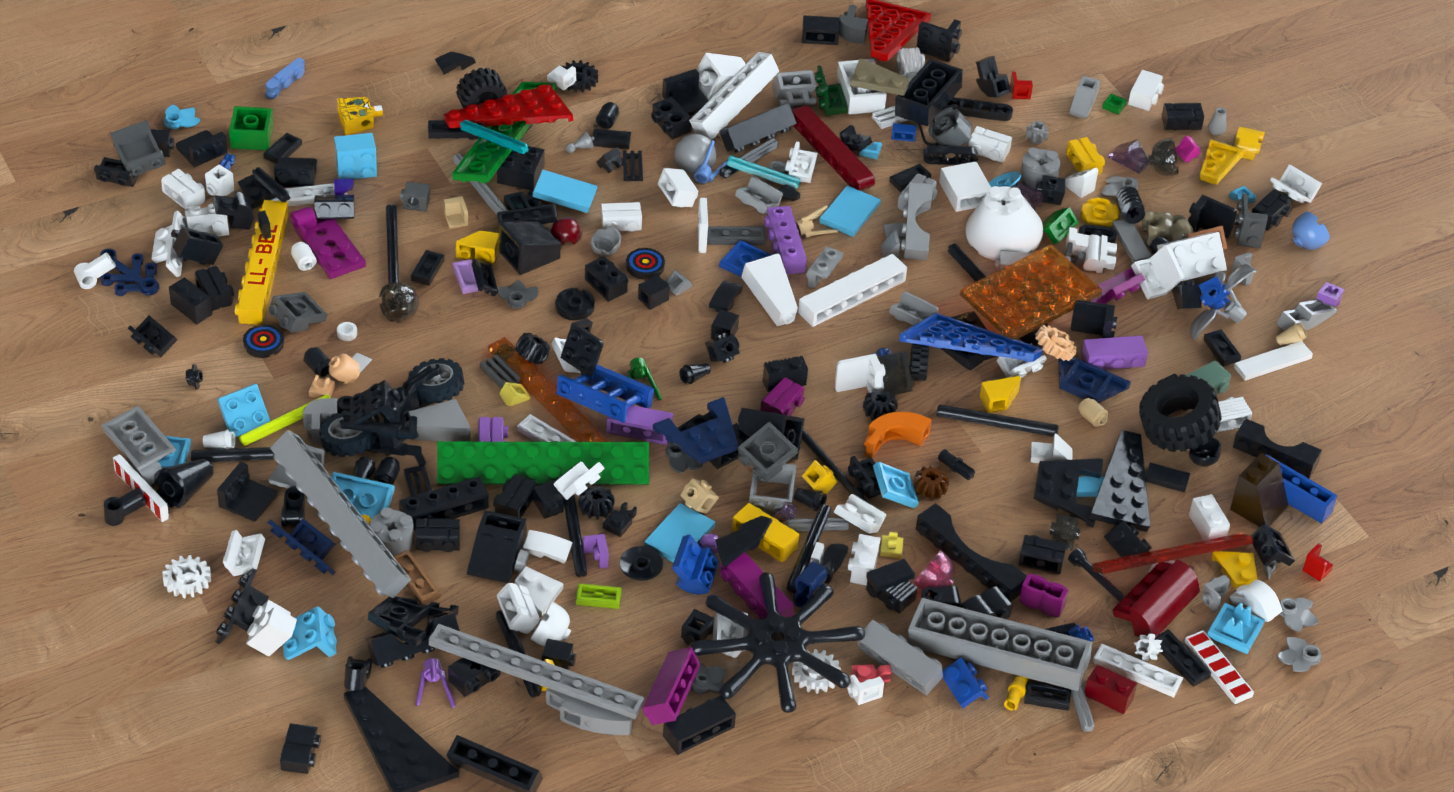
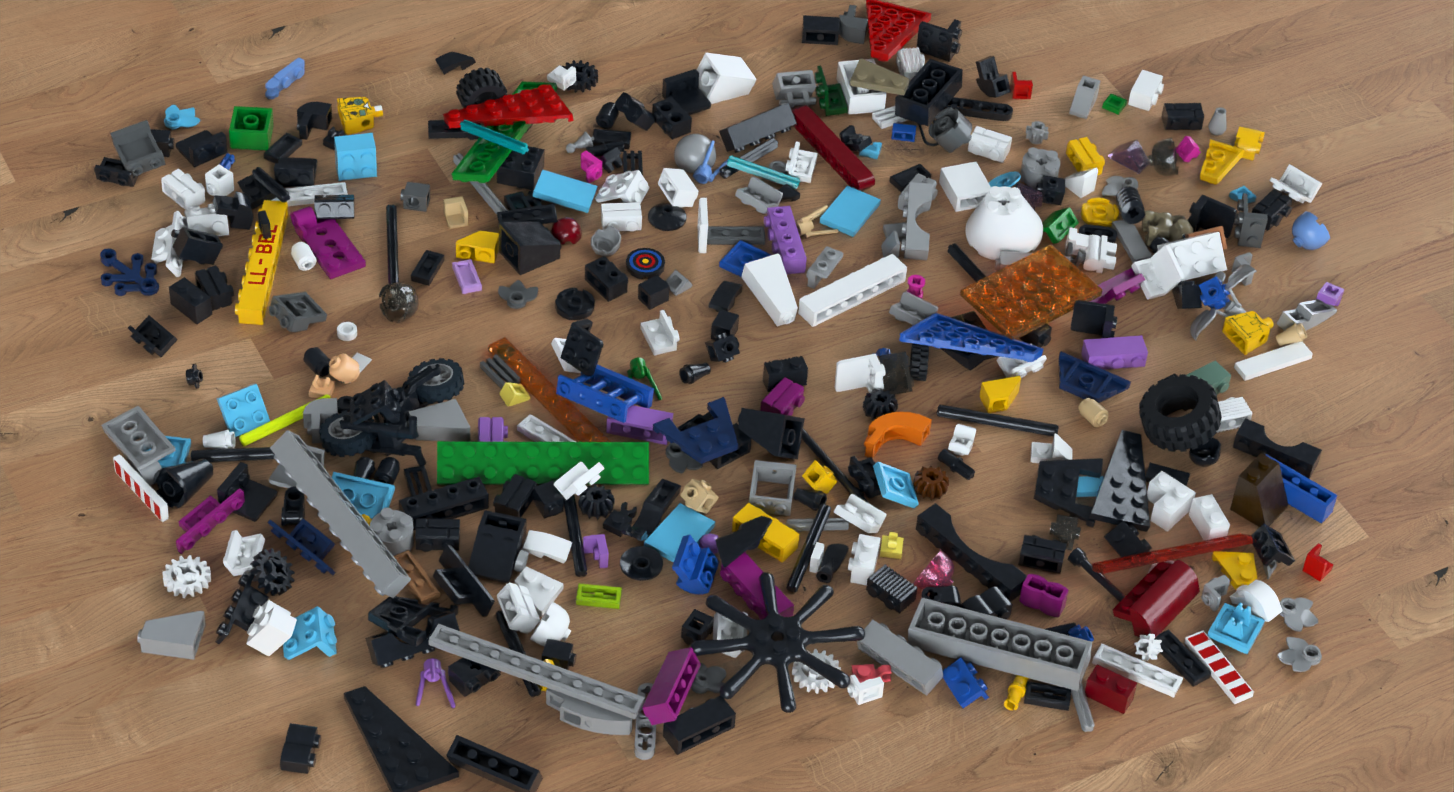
white piece [74,252,116,289] -> none
black piece [104,489,146,526] -> none
black tile [243,324,284,358] -> none
dark purple tile [334,179,354,195] -> none
black piece [344,656,372,691] -> none
black tile [471,259,498,297] -> none
black gear [515,333,551,365] -> none
white brick [689,52,779,140] -> none
dark grey plate [738,422,798,482] -> none
clear purple pin [770,504,797,523] -> none
dark blue brick [793,561,827,608] -> none
black tile [866,559,915,592] -> none
black beam [923,145,978,165] -> none
light nougat gear [1035,325,1077,361] -> none
black plate [1203,329,1241,366] -> none
none -> light grey slope [137,611,206,660]
none -> magenta bracket [176,488,245,554]
none -> black gear [250,548,295,596]
none -> black brick [297,102,332,140]
none -> black tile [323,127,346,150]
none -> black bracket [433,545,495,617]
none -> dark pink bracket [581,150,602,184]
none -> black axle [586,141,624,157]
none -> white bracket [595,170,650,204]
none -> black brick [615,92,655,131]
none -> black piece [621,478,681,541]
none -> light grey beam [634,683,656,760]
none -> white bracket [640,310,680,355]
none -> black dish [648,203,687,231]
none -> dark pink bush [907,275,925,299]
none -> white bracket [948,424,976,456]
none -> white brick [1147,471,1196,532]
none -> yellow torso [1222,311,1274,355]

